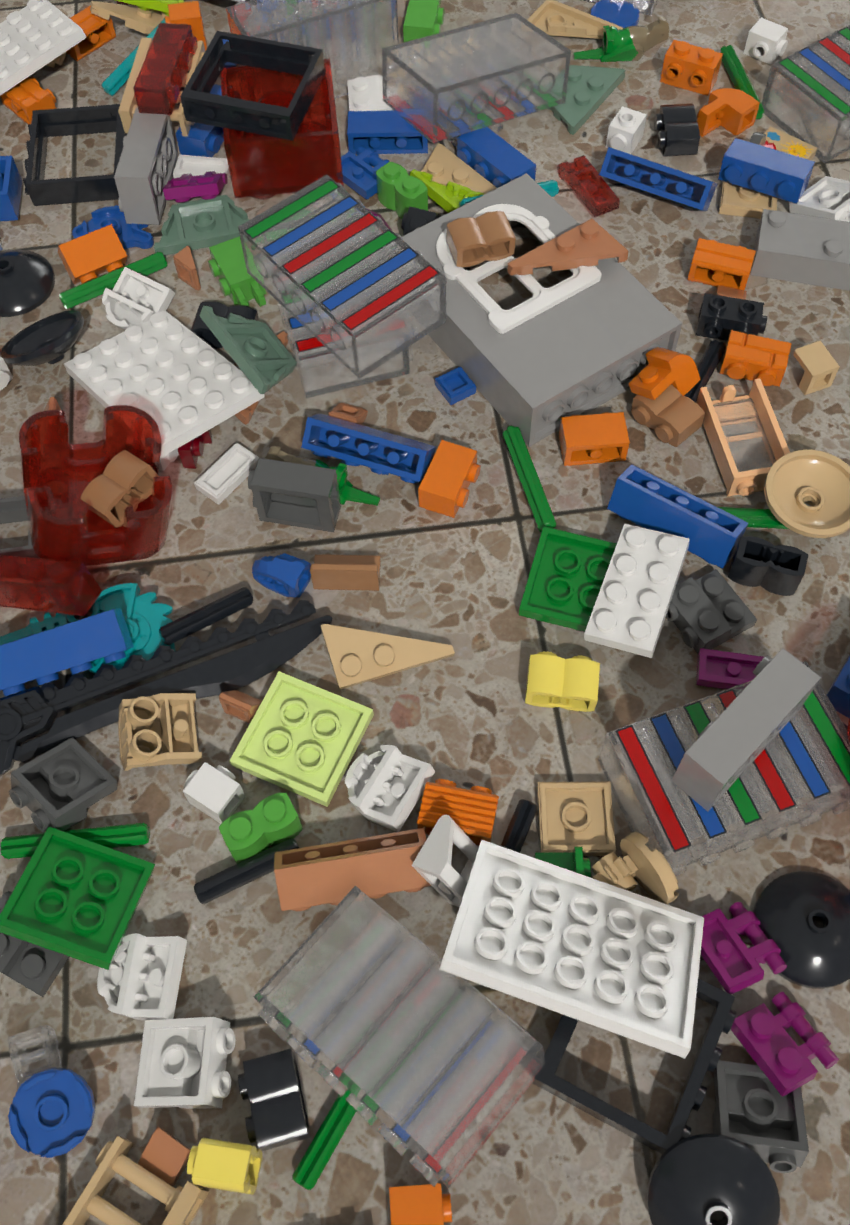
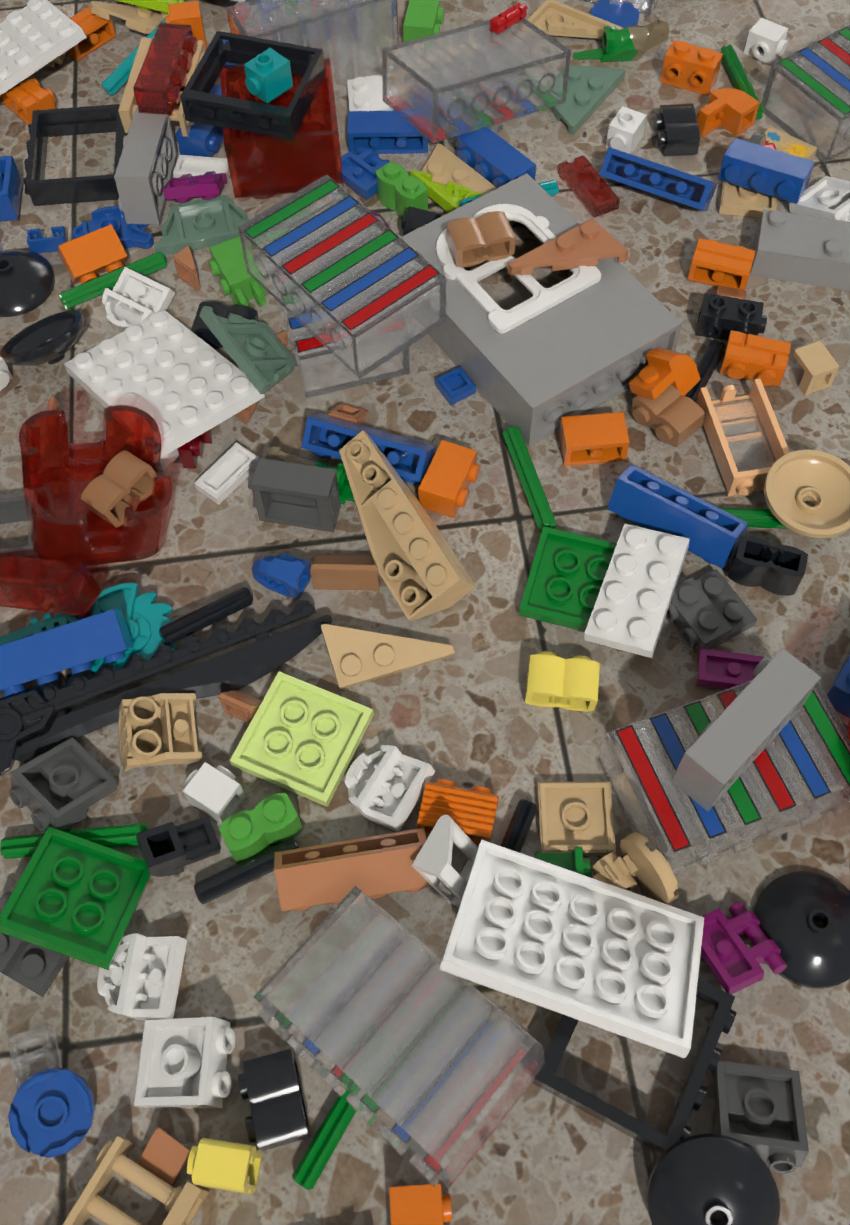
magenta plate [730,992,839,1097] -> none
none -> blue piece [27,226,68,254]
none -> black brick [136,815,221,877]
none -> teal brick [244,48,293,103]
none -> tan wedge [339,430,476,622]
none -> red axle [489,2,528,35]

